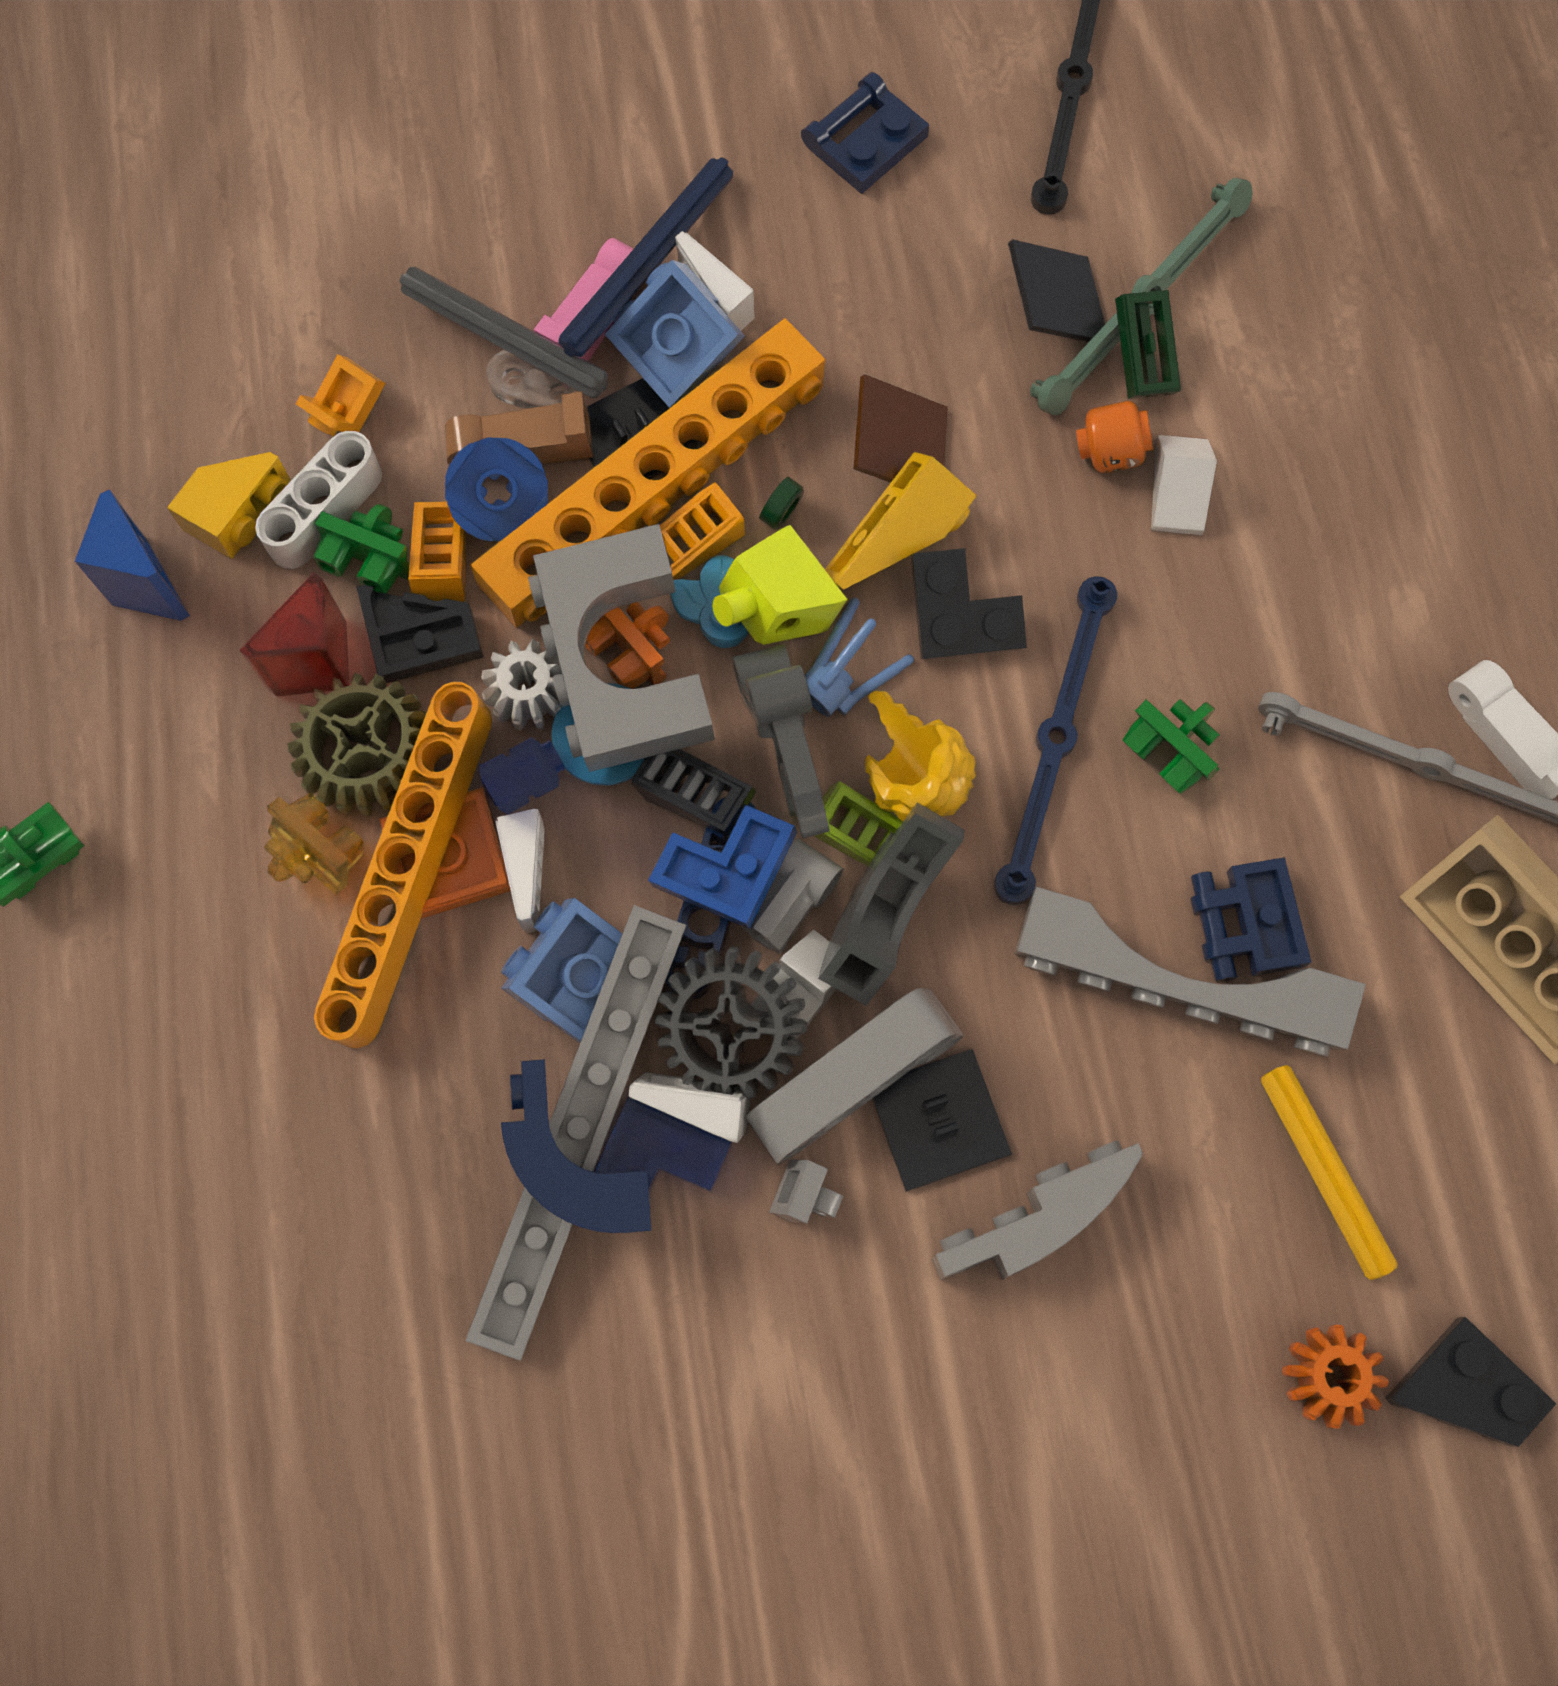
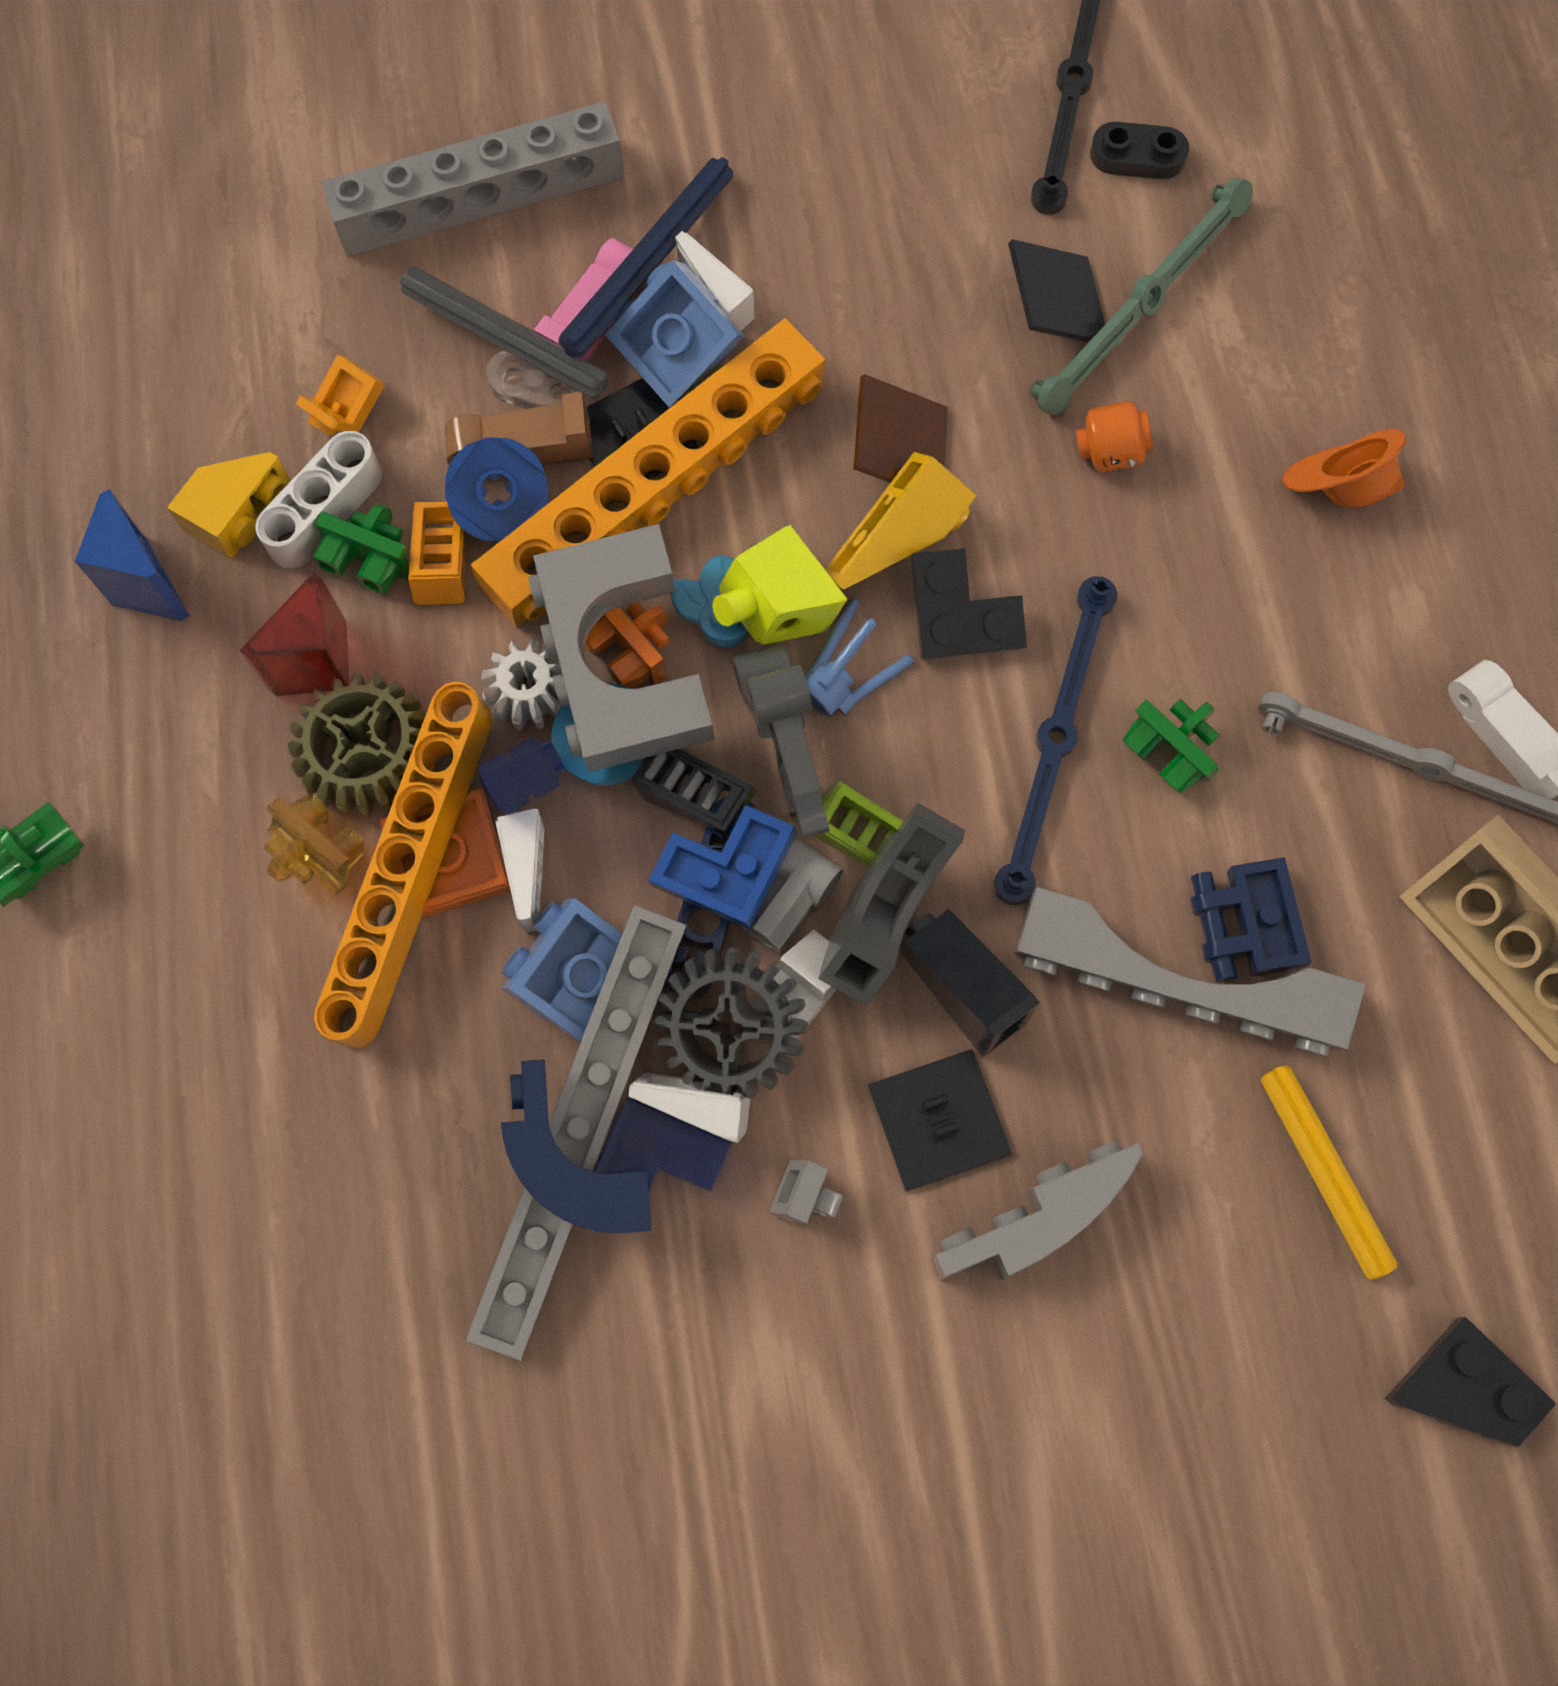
black wing [356,585,484,683] -> none
light orange slope [659,482,745,580] -> none
light grey beam [745,988,964,1165] -> none
dark green tile [759,476,804,530] -> none
dark blue plate [801,72,929,194] -> none
yellow hair [865,691,976,821] -> none
dark green tile [1115,290,1181,399] -> none
white slope [1151,435,1217,535] -> none
orange gear [1282,1324,1389,1429] -> none
none -> light grey brick [321,101,624,257]
none -> black slope [902,909,1040,1057]
none -> black plate [1090,122,1189,179]
none -> orange piece [1282,428,1406,508]

